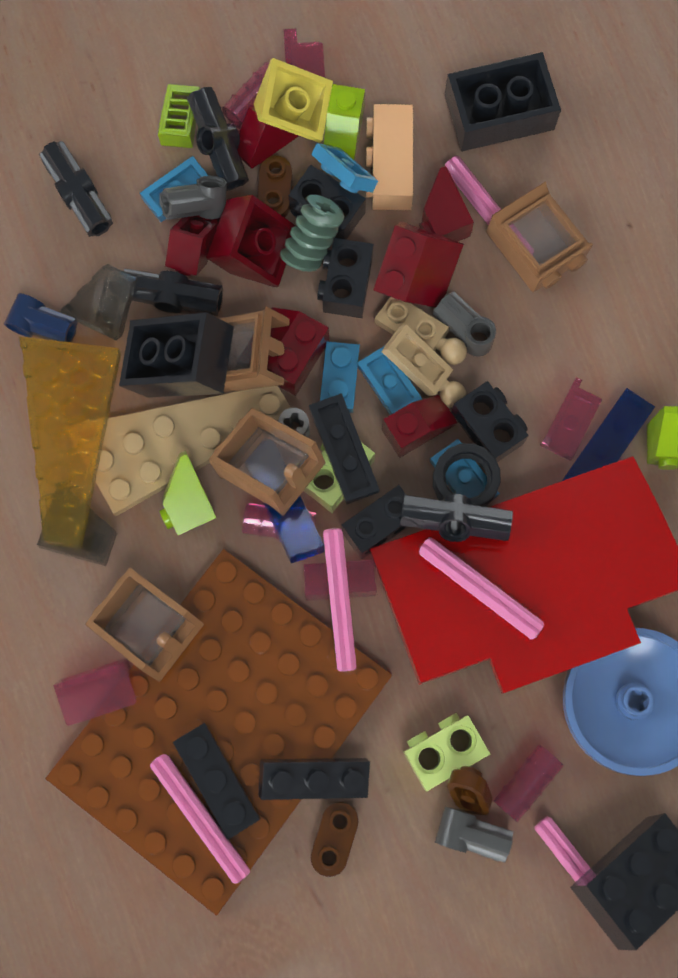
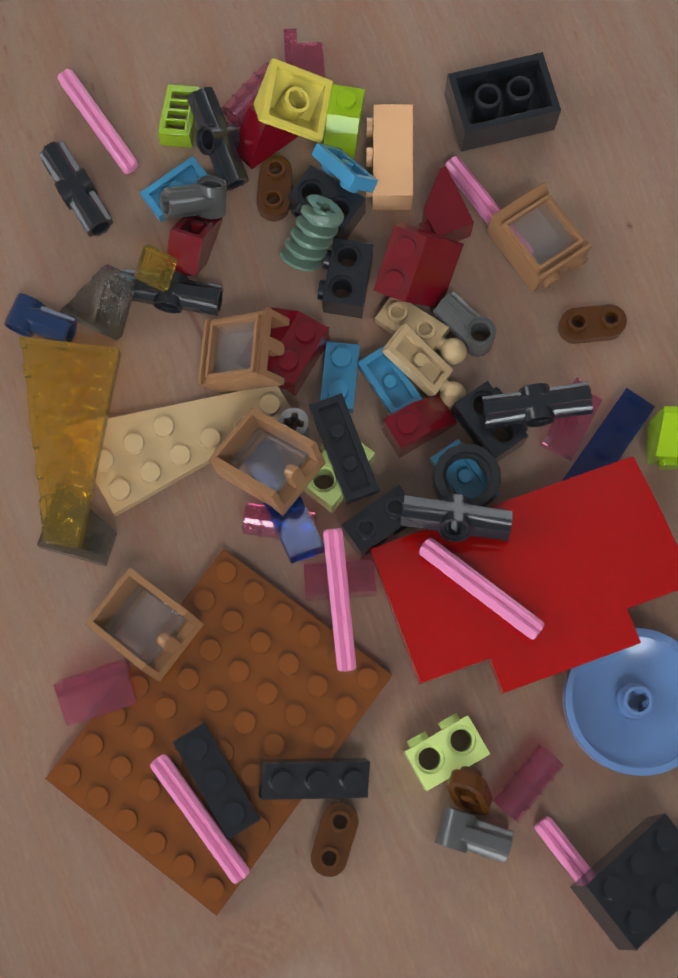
black brick [119,312,234,398] -> none
lime slope [159,451,216,535] -> none
dark red slope [206,195,295,287] -> none
none -> bright pink axle [58,69,139,175]
none -> clear yellow tile [134,244,178,292]
none -> black piece [482,382,593,429]
none -> reddish brown plate [558,304,627,344]

